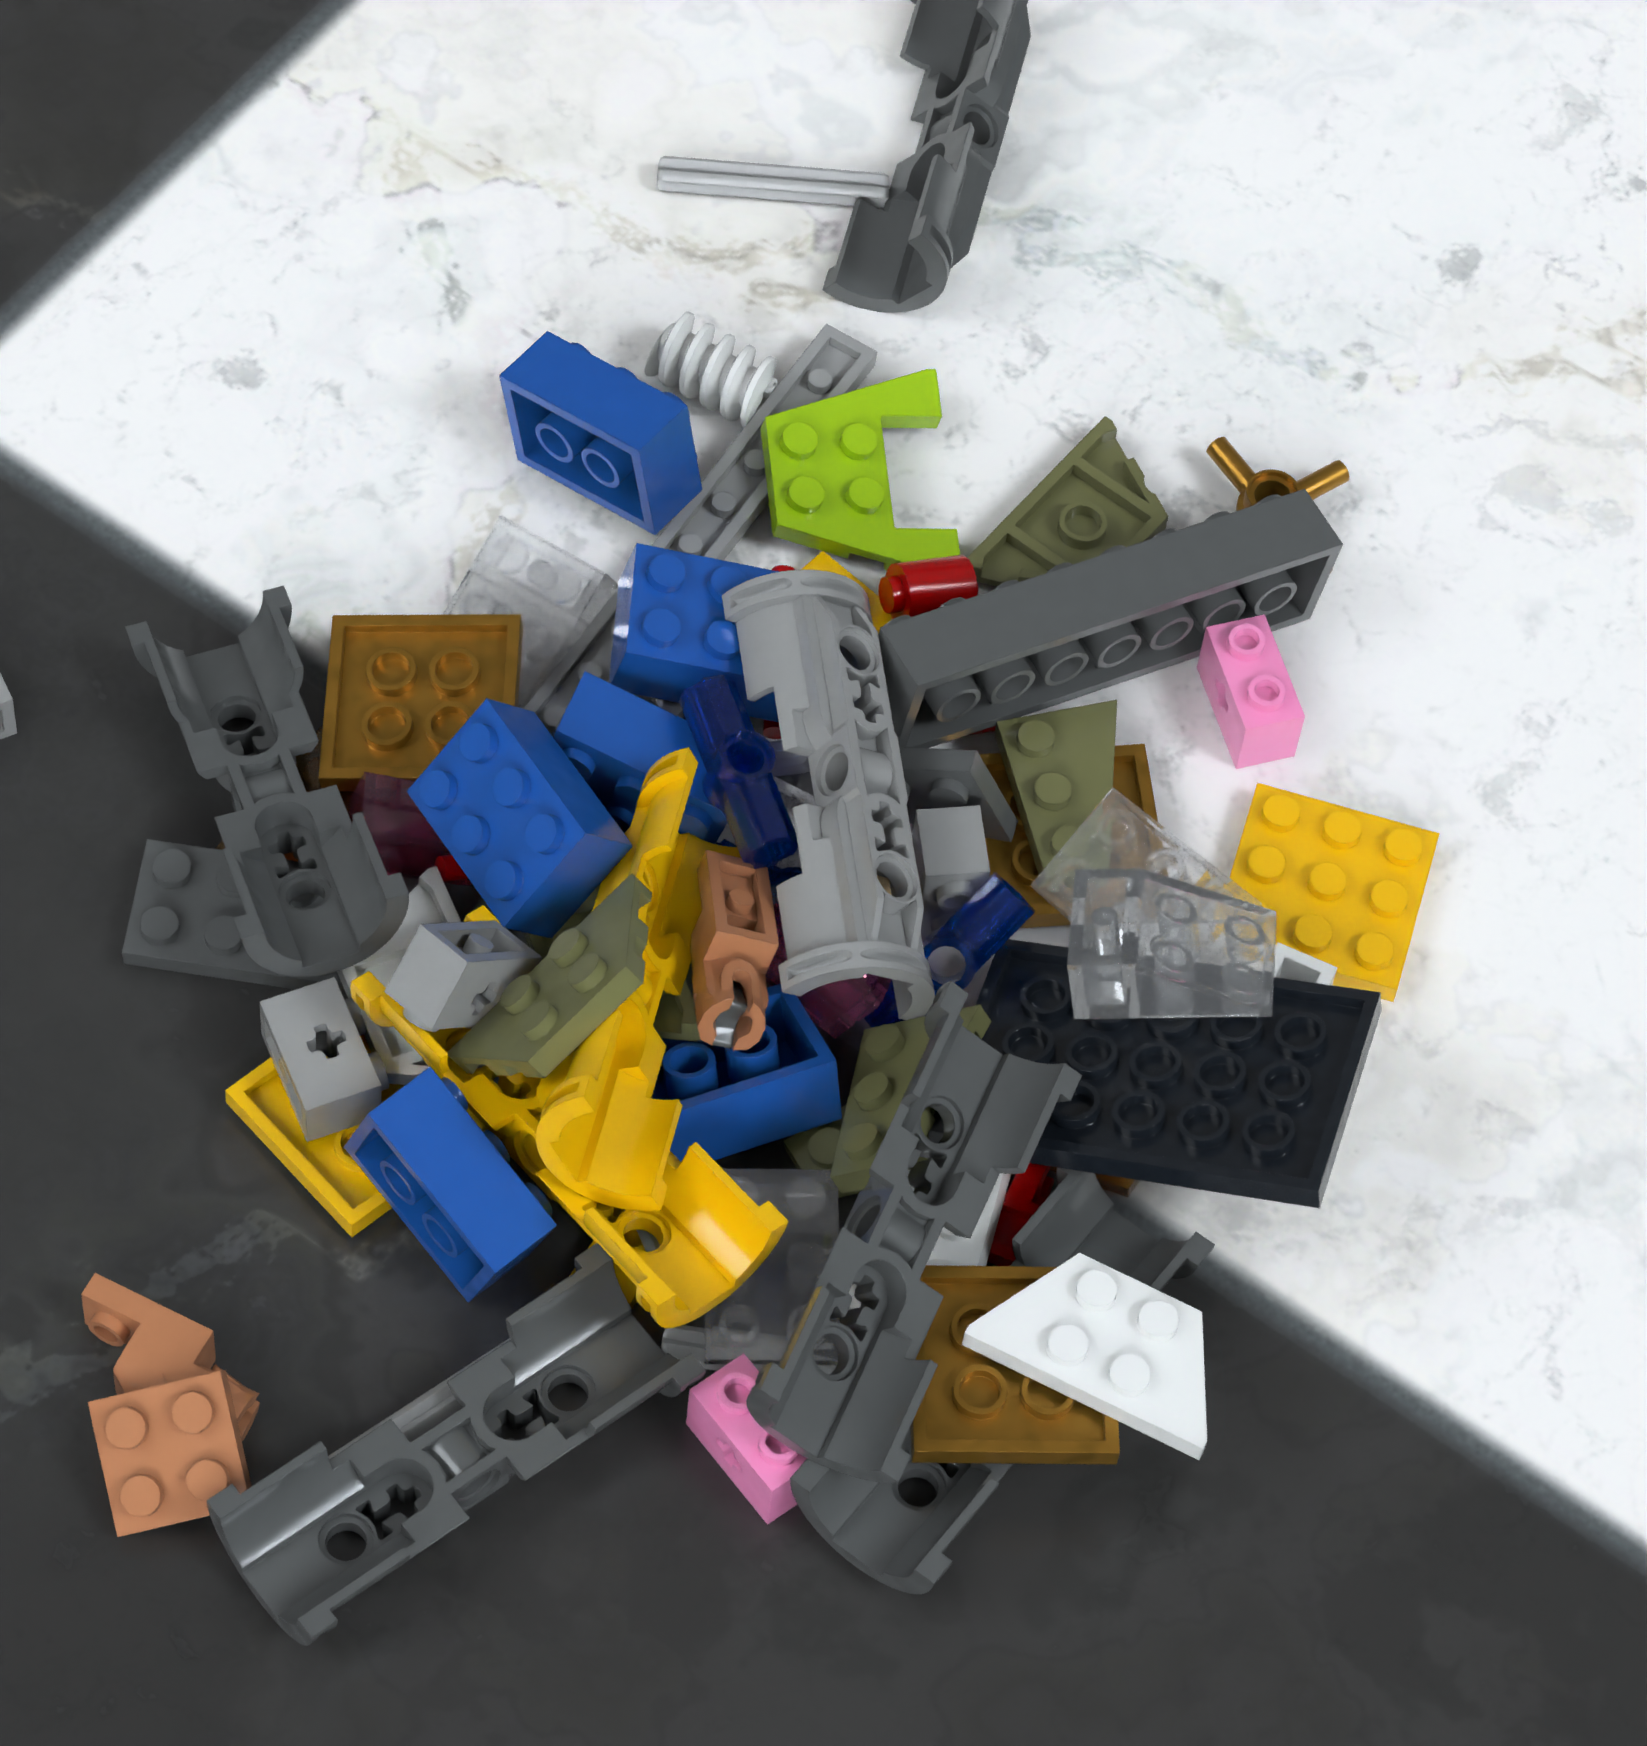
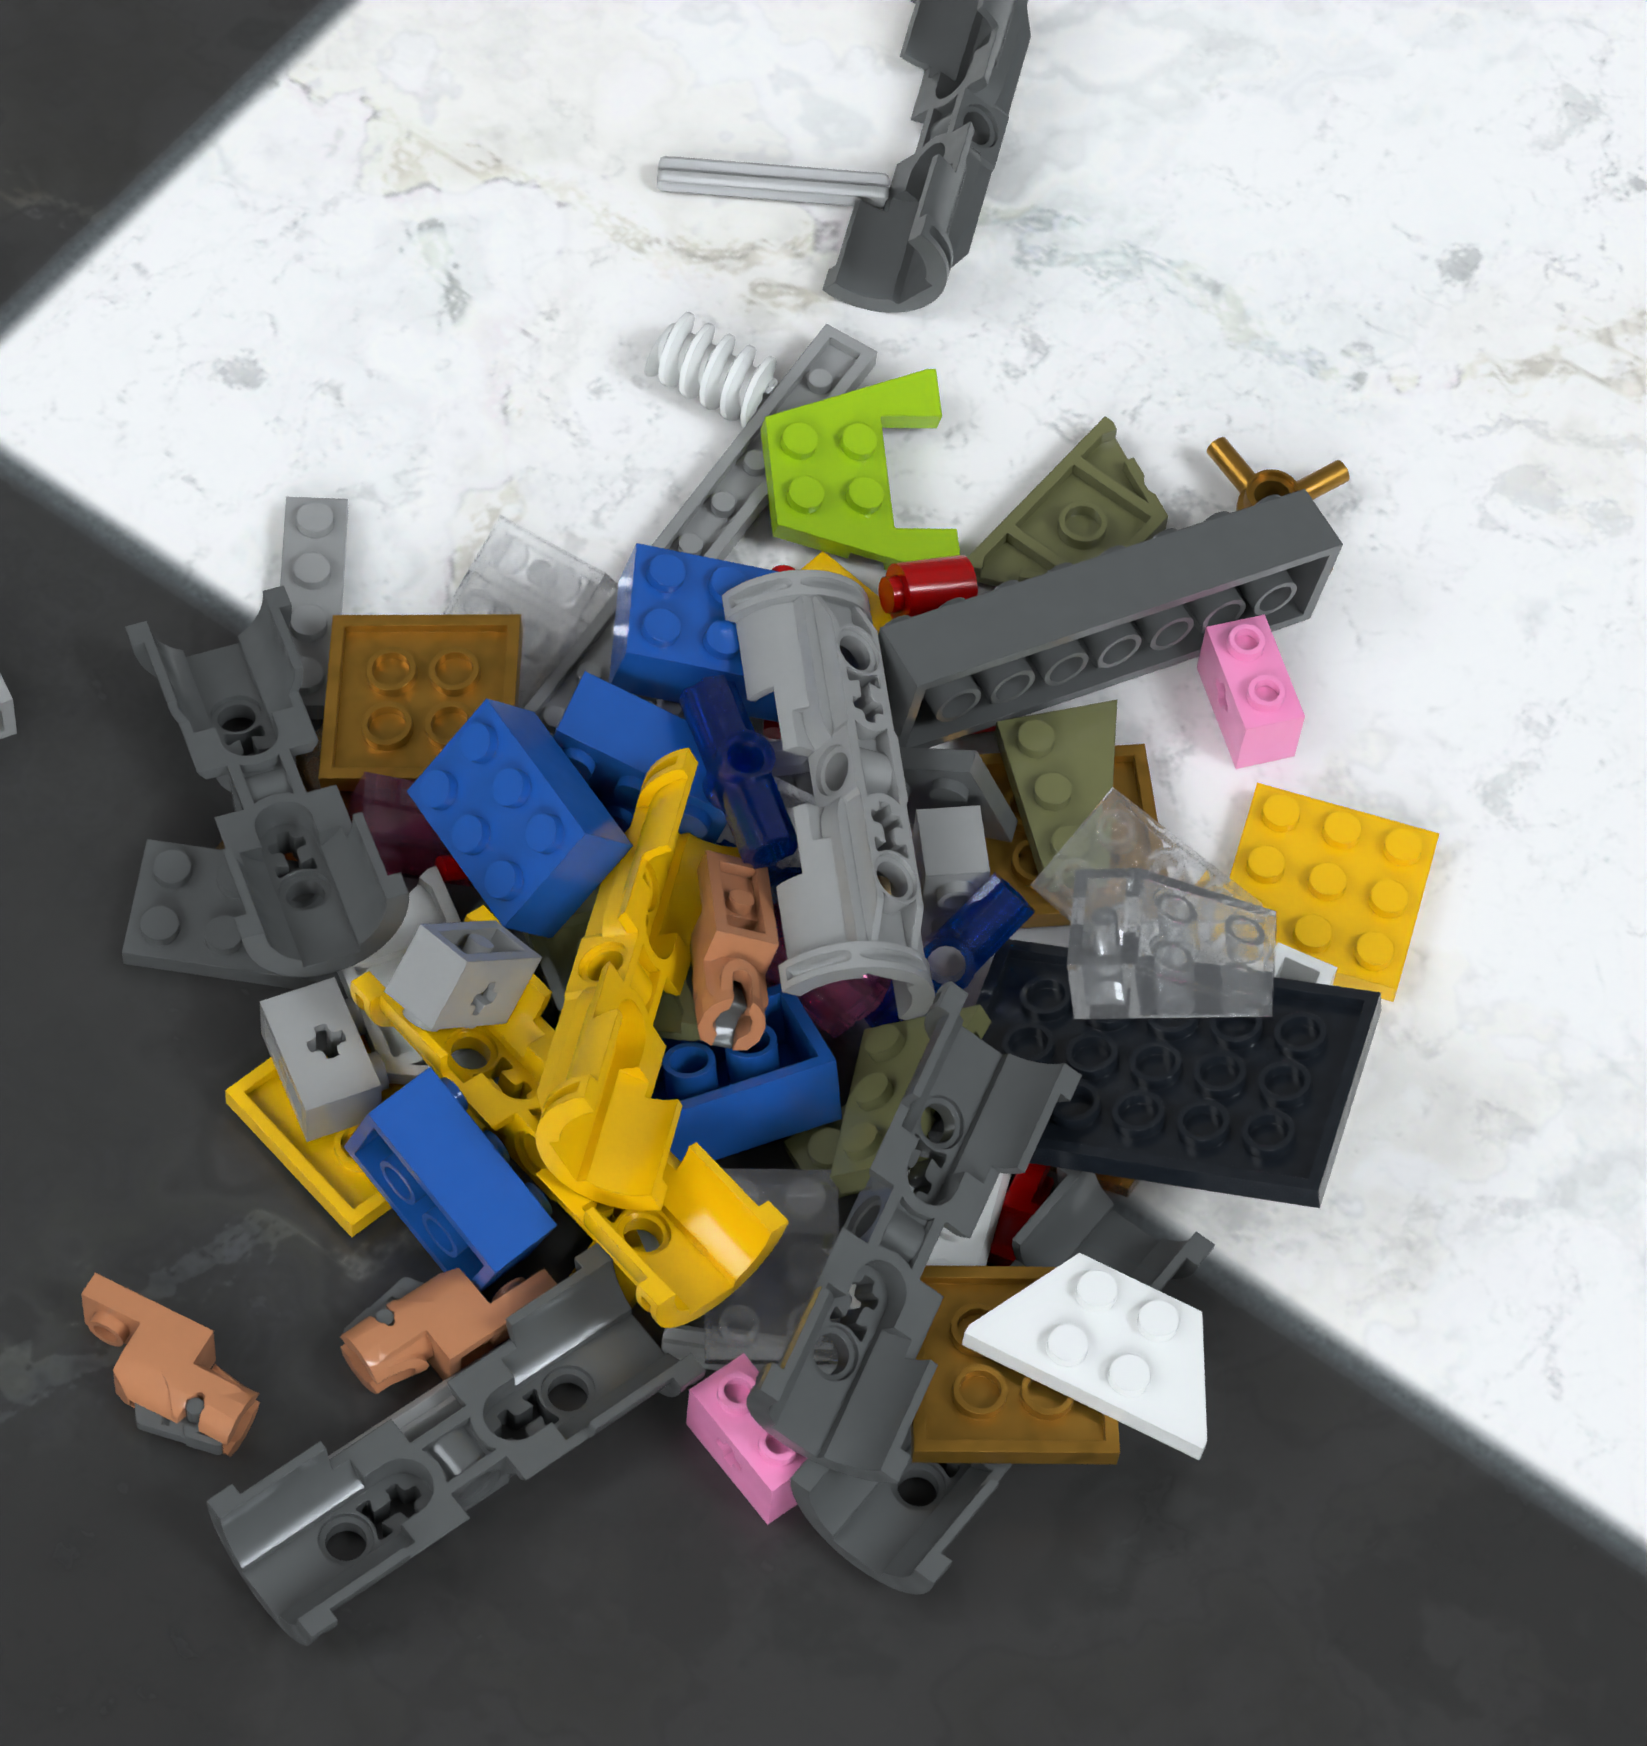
nougat plate [88,1370,252,1537] -> none
olive wing [447,873,652,1078] -> none
blue brick [499,331,702,535] -> none
none -> light grey plate [280,497,348,719]
none -> nougat plate [340,1268,557,1394]

